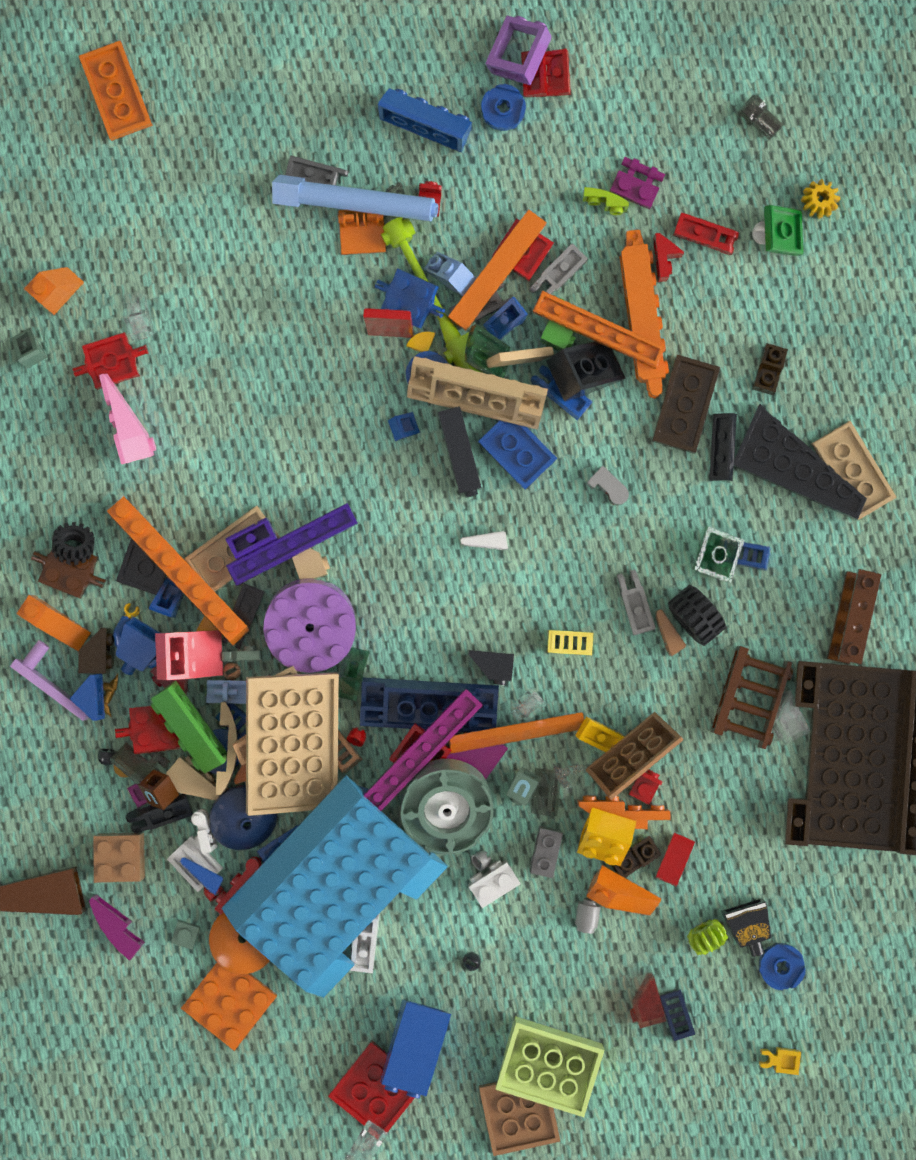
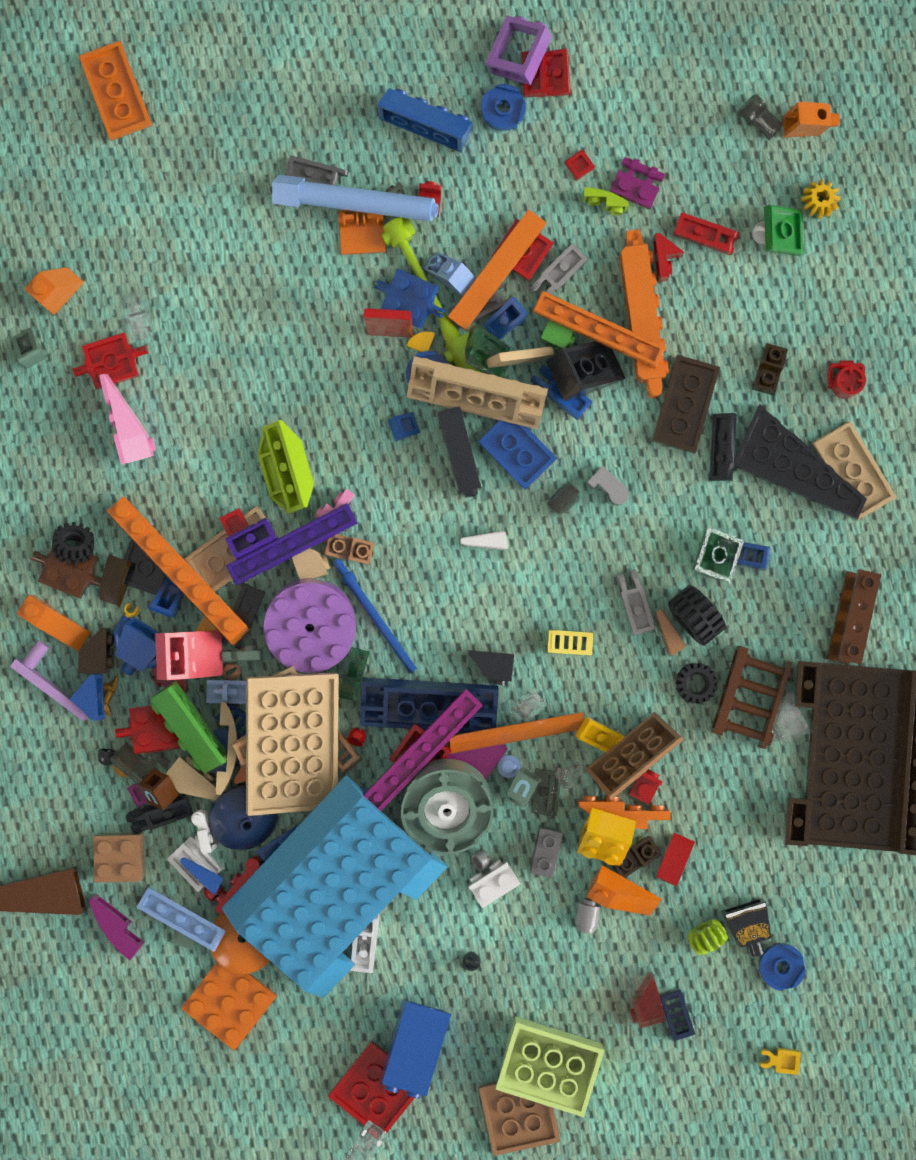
none -> dark brown slope [100,554,132,607]
none -> light blue plate [136,887,226,952]
none -> red plate [219,508,249,537]
none -> lime wedge [258,420,314,514]
none -> bright pink slope [314,489,355,519]
none -> medium nougat slope [323,534,374,565]
none -> blue bar [332,558,417,673]
none -> light blue plate [498,755,521,778]
none -> clear smoke brick [547,483,580,516]
none -> red tile [564,149,595,181]
none -> black tyre [675,663,718,704]
none -> orange torso [783,102,840,138]
none -> red piece [827,360,866,399]

